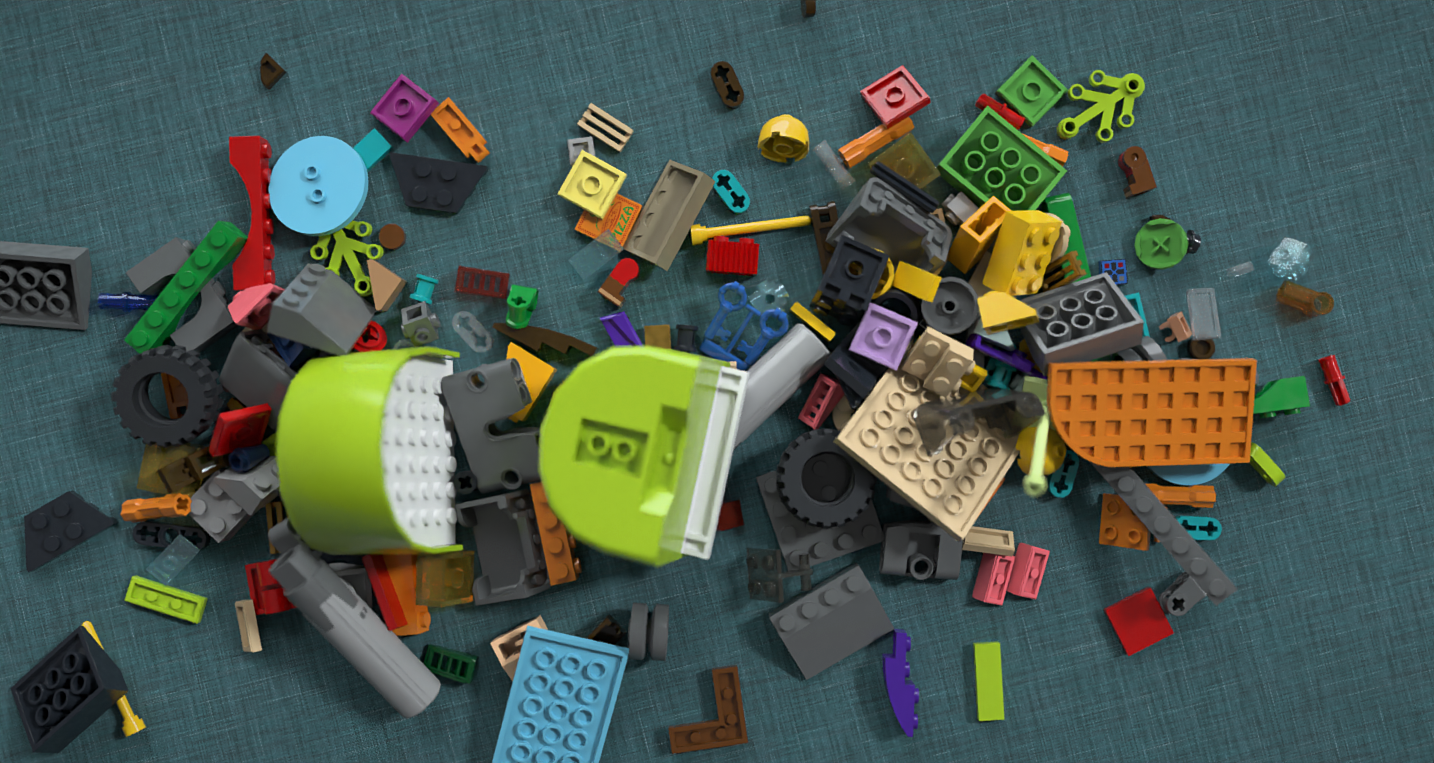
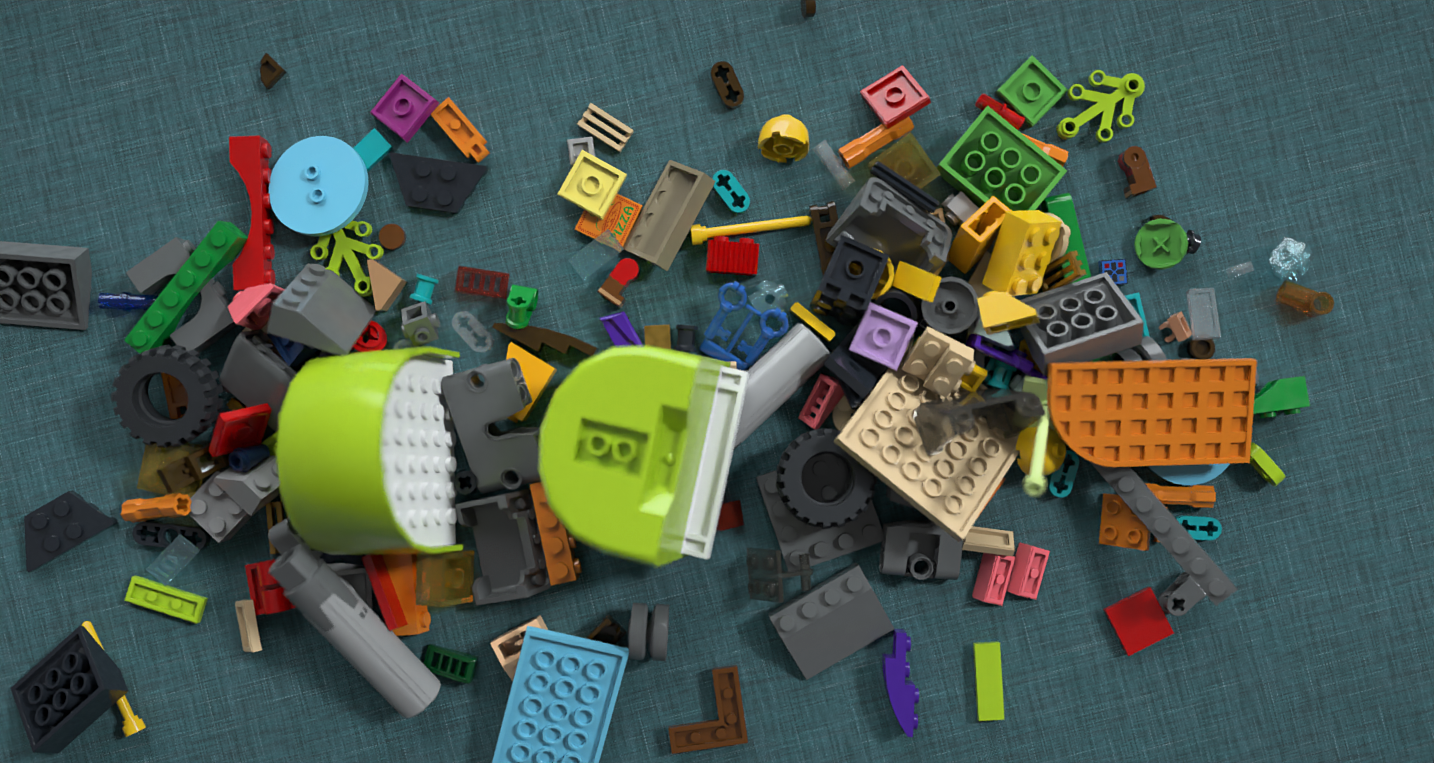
red axle [1318,354,1350,406] -> none

